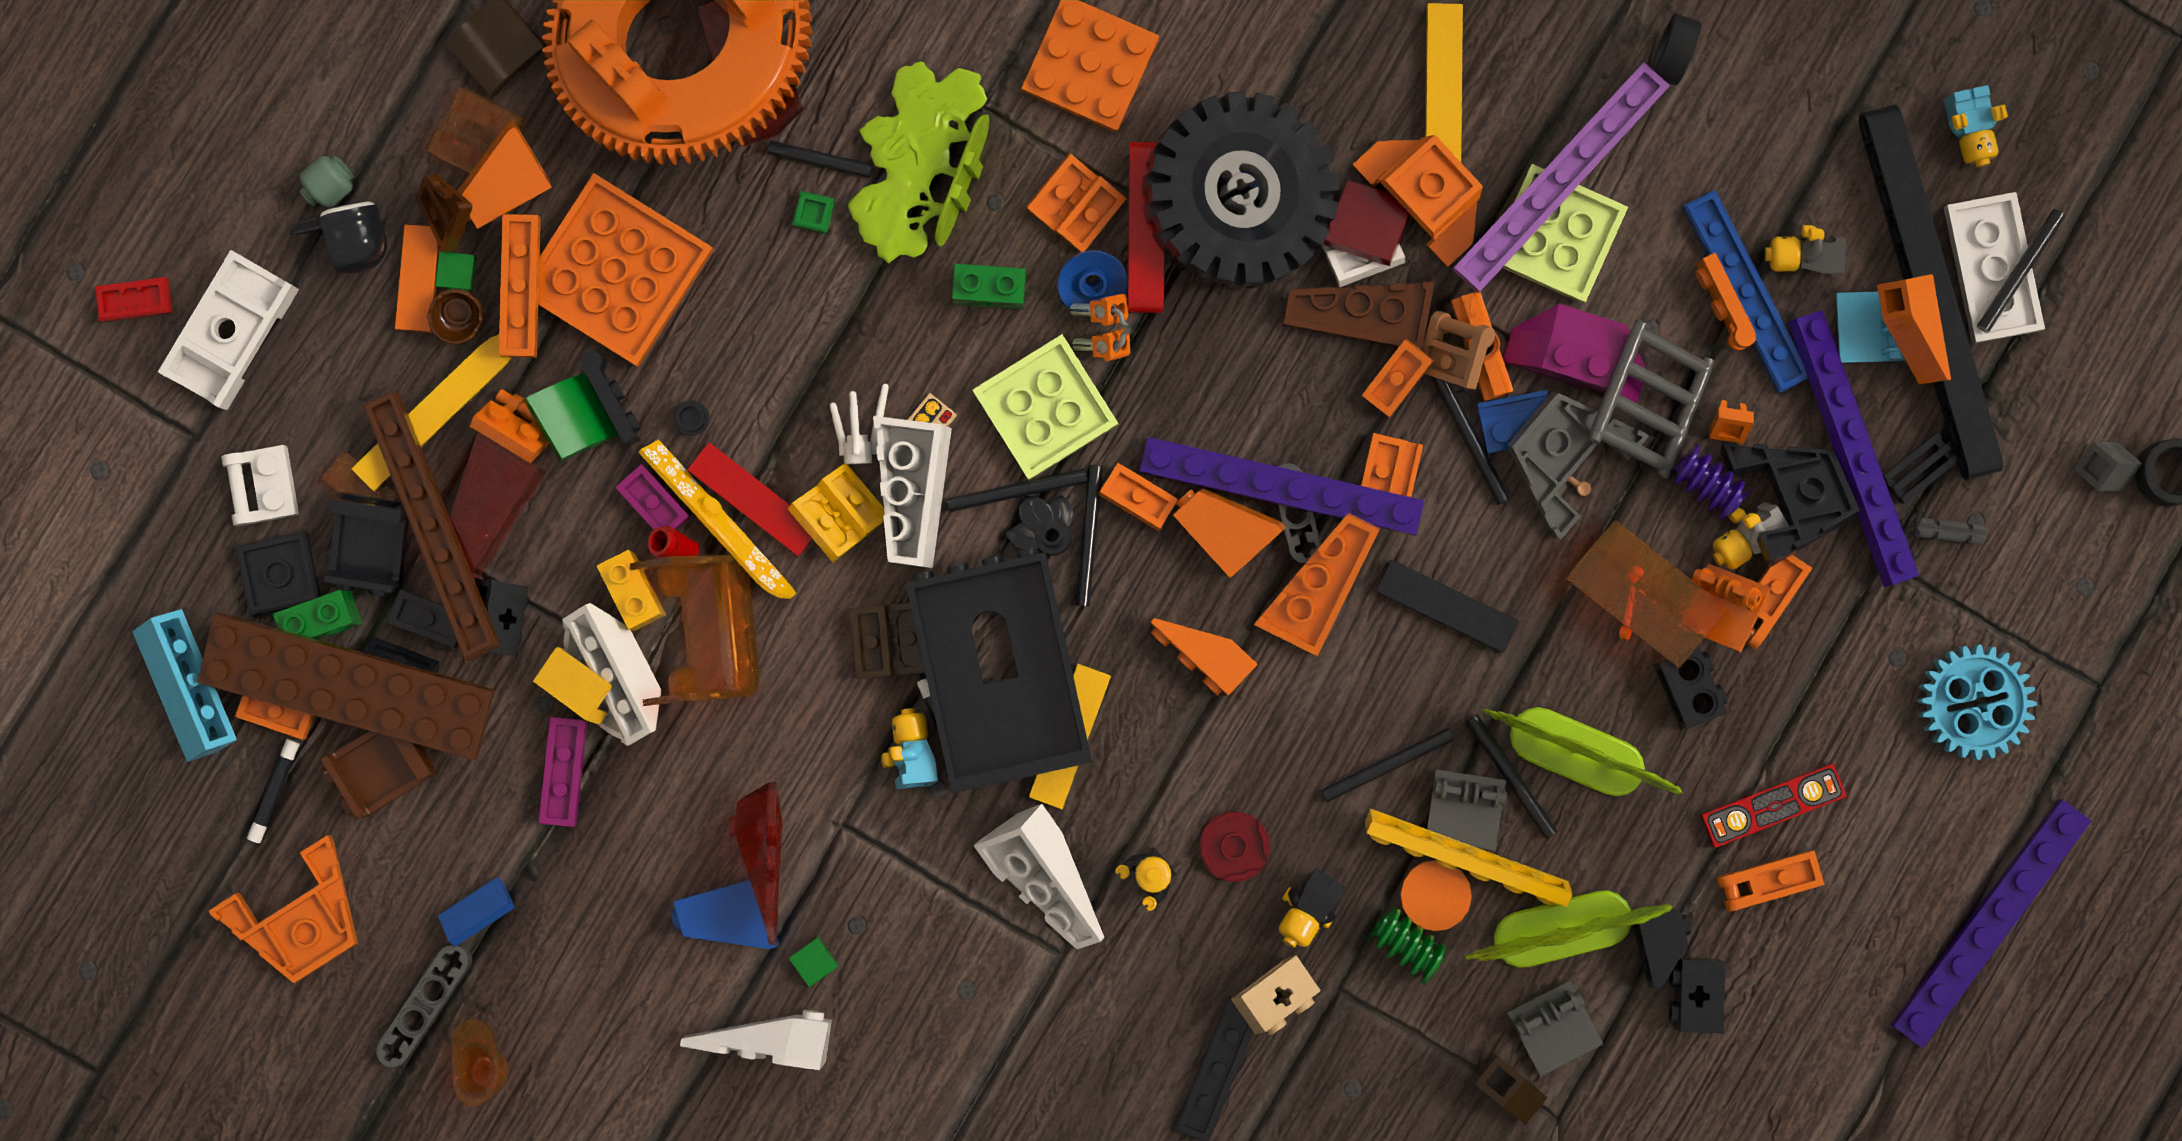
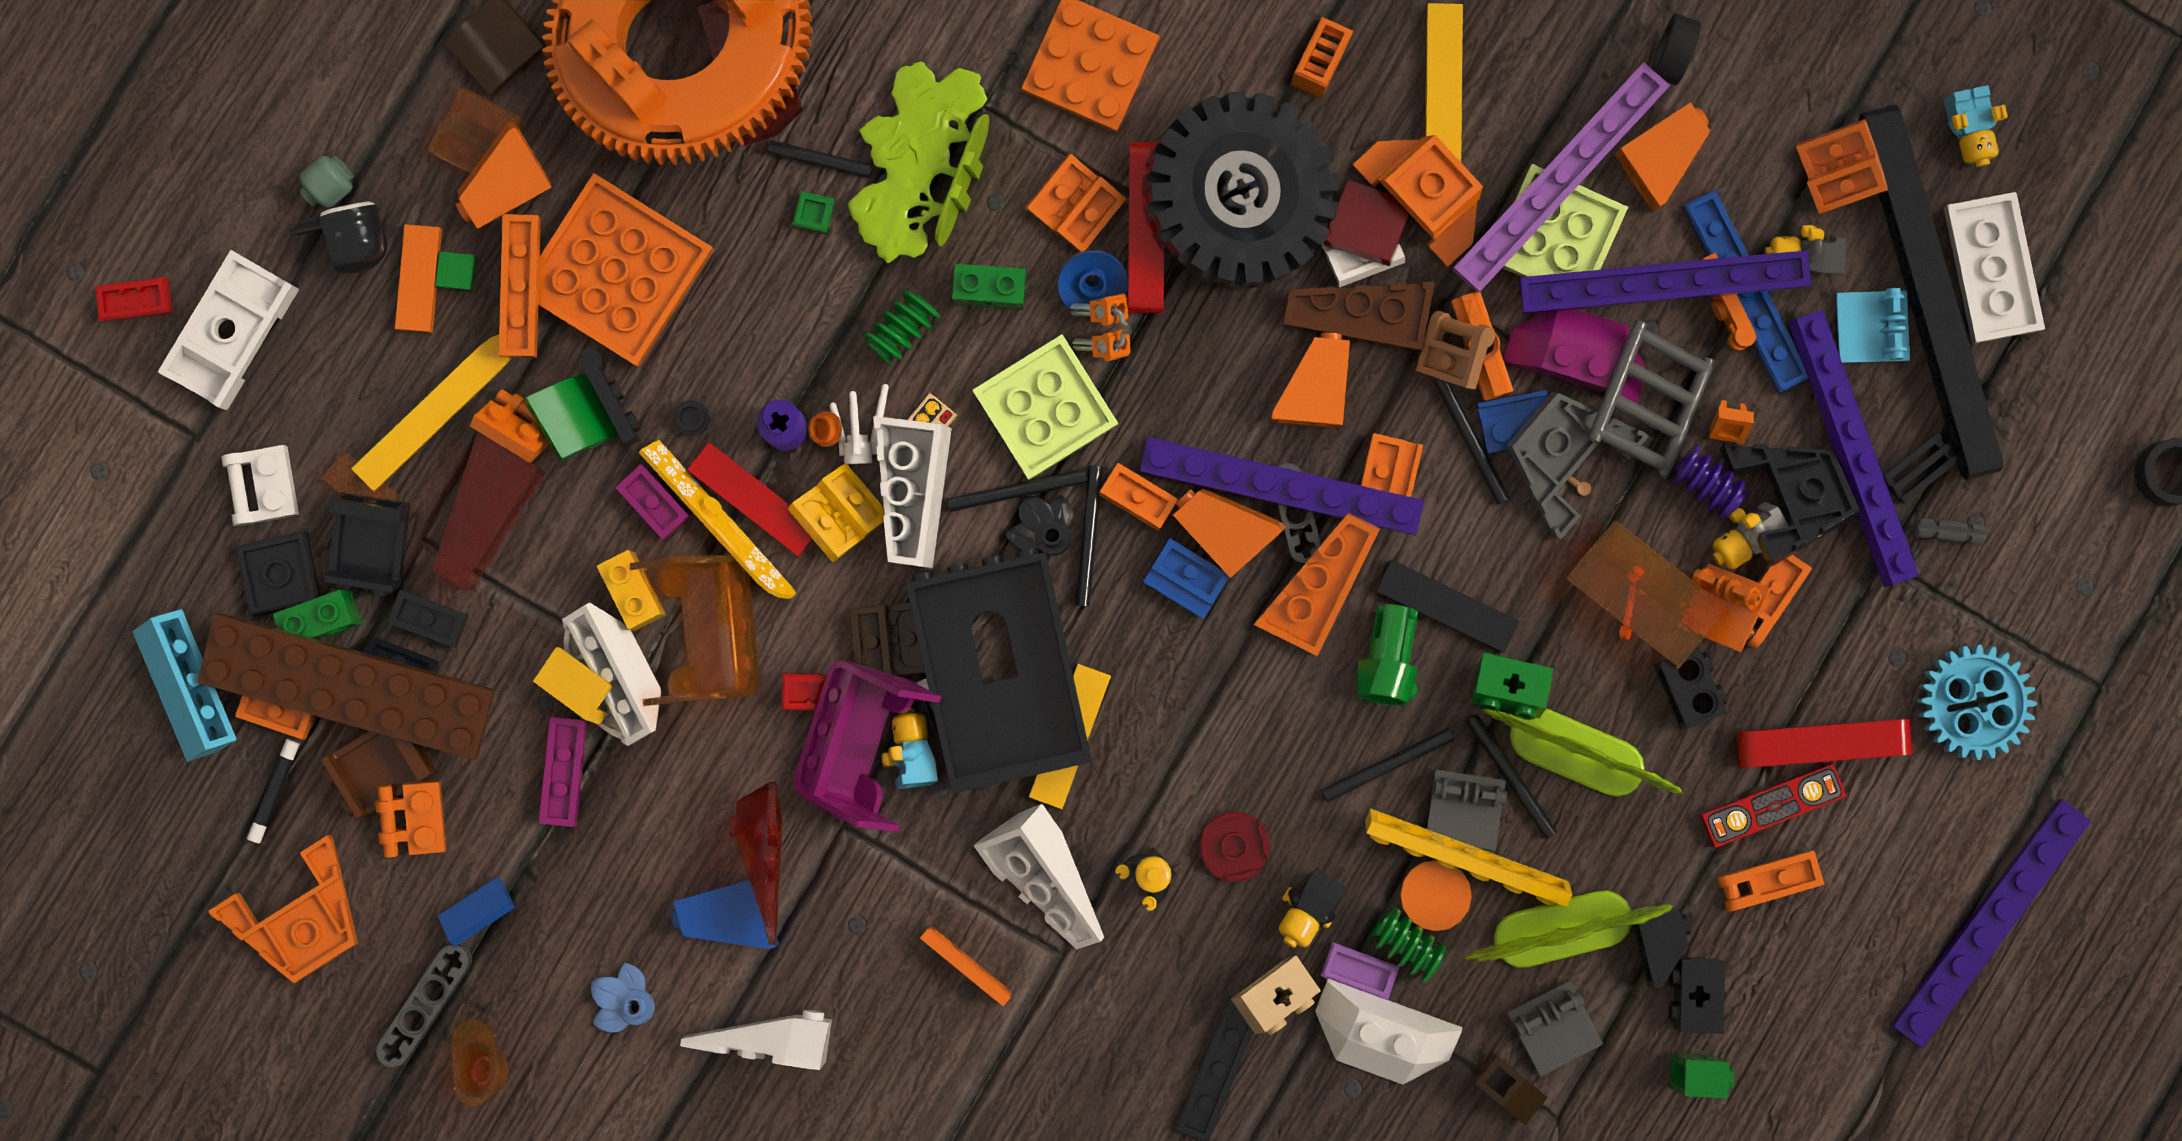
reddish brown tile [363,390,501,661] -> none
reddish brown wing [416,174,473,252] -> none
reddish brown hair [427,288,484,345] -> none
black brick [474,578,529,657] -> none
red cone [648,525,699,561] -> none
green tile [788,936,839,987] -> none
orange slope [1150,618,1258,696] -> none
orange plate [1362,339,1434,417] -> none
orange slope [1877,274,1951,384] -> none
black bar [1976,209,2065,333] -> none
dark grey panel [2074,442,2142,491] -> none
none -> orange plate [375,780,447,858]
none -> medium blue plate [591,963,655,1033]
none -> dark purple piece [757,399,807,451]
none -> red plate [781,672,827,710]
none -> magenta windscreen [794,660,942,832]
none -> orange plate [808,411,842,447]
none -> green piece [863,291,941,368]
none -> orange tile [920,926,1012,1006]
none -> blue plate [1143,539,1229,619]
none -> orange slope [1270,333,1350,429]
none -> orange slope [1291,17,1353,98]
none -> white wedge [1315,979,1462,1084]
none -> medium lavender tile [1320,942,1400,1000]
none -> green piece [1357,604,1418,706]
none -> green brick [1470,653,1554,720]
none -> dark purple plate [1520,250,1811,314]
none -> orange slope [1614,102,1710,213]
none -> green brick [1669,1052,1735,1099]
none -> red beam [1736,719,1913,768]
none -> orange slope [1796,119,1888,214]

